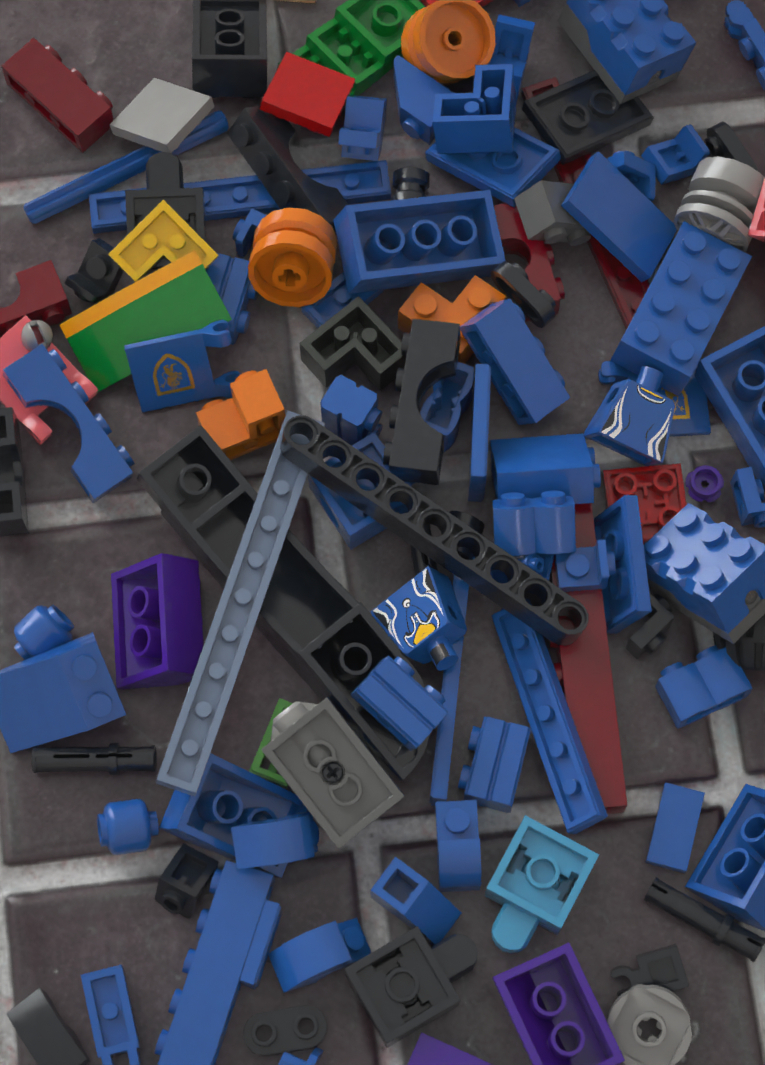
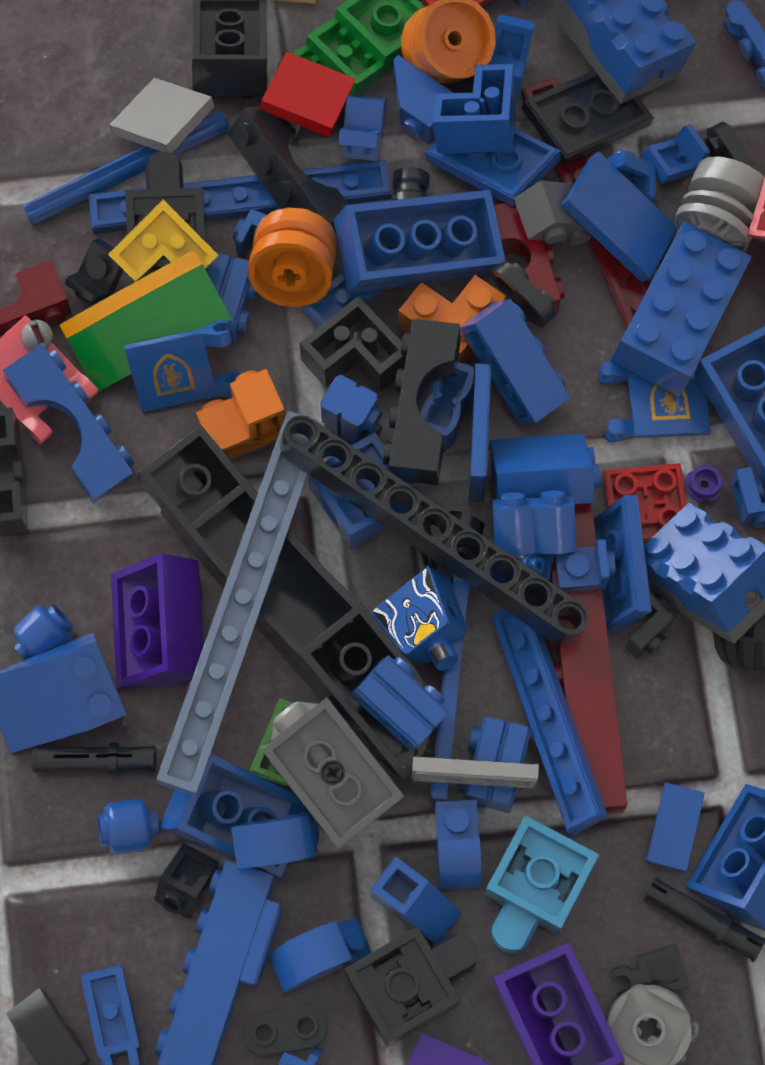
dark red brick [1,37,114,153] -> none
blue torso [583,366,675,466] -> none
blue brick [655,645,753,729] -> none
none -> light grey tile [411,757,539,789]

